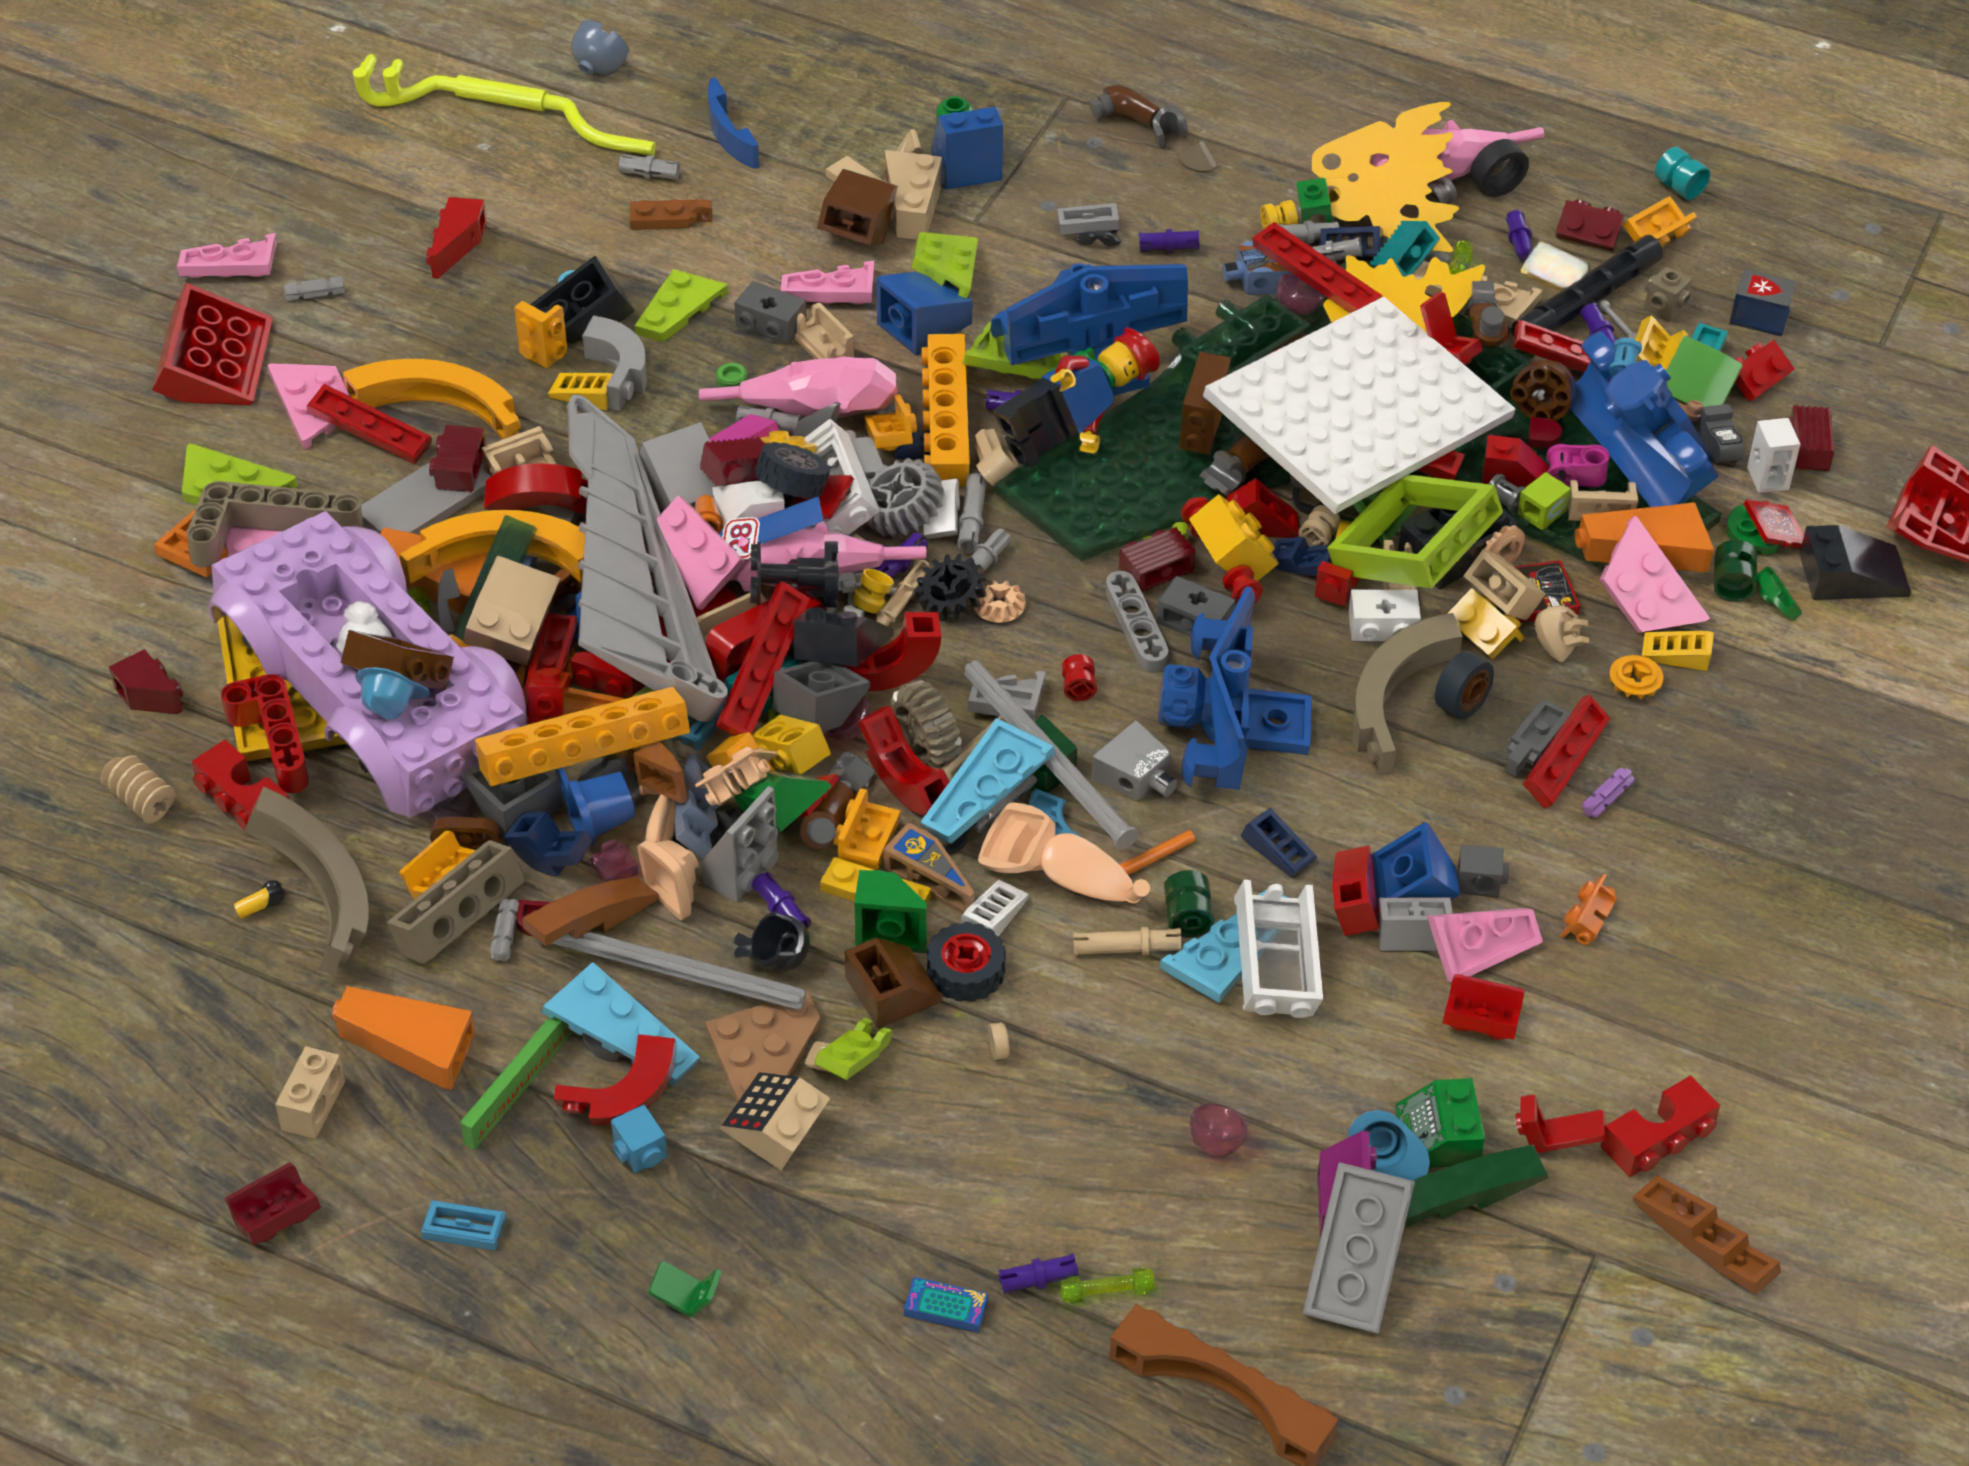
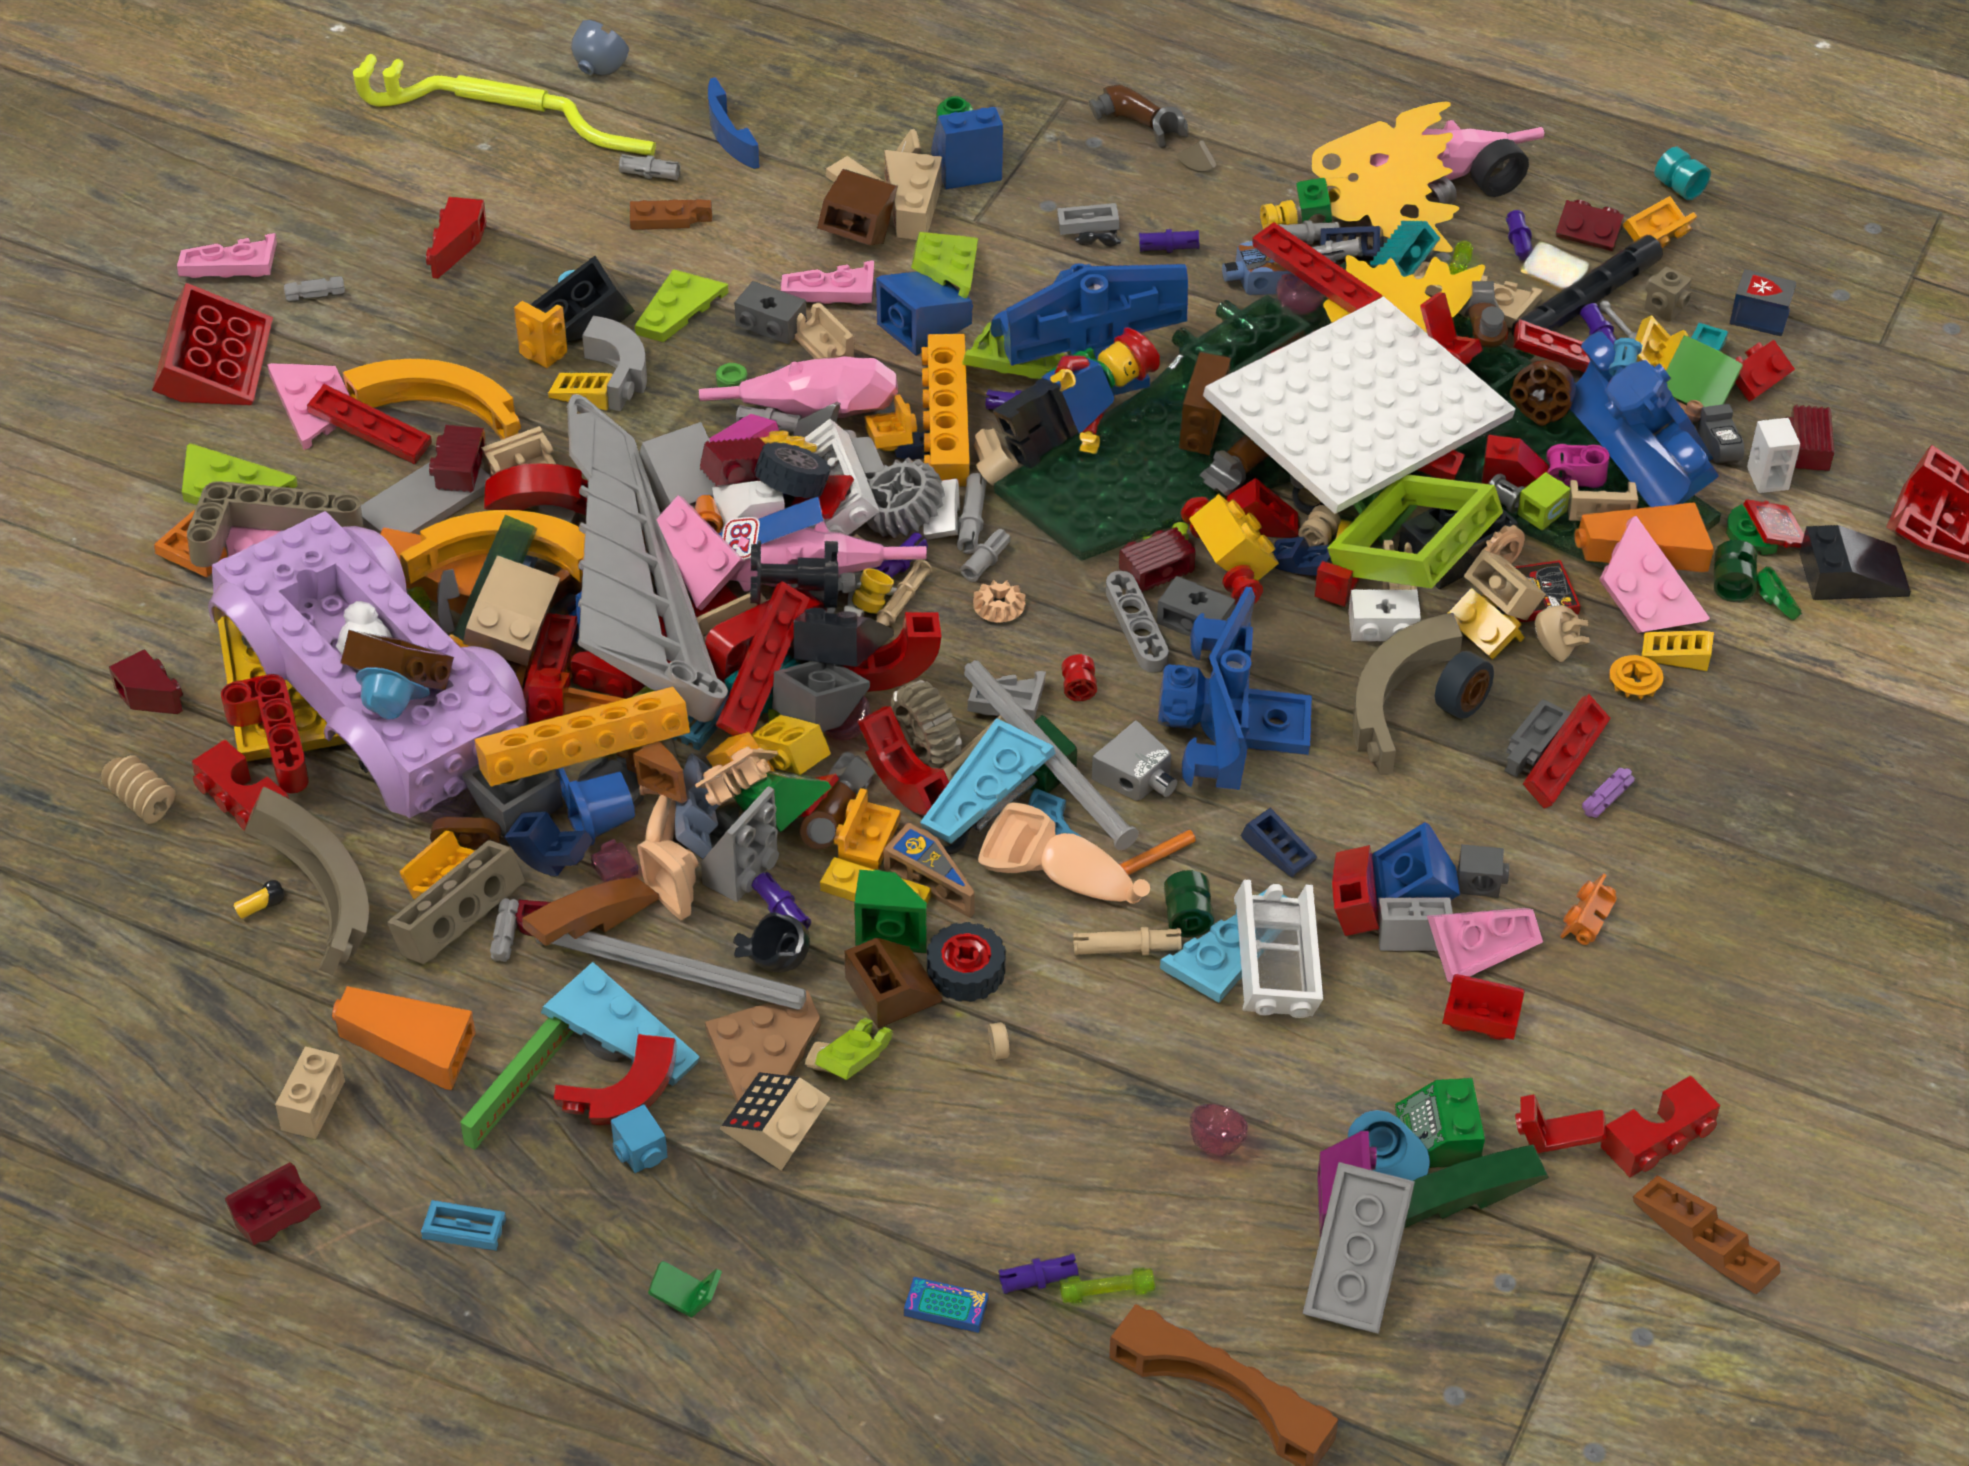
black gear [915,554,988,621] -> none
white slope [961,880,1029,936] -> none
dark red tile [1528,417,1562,449] -> none

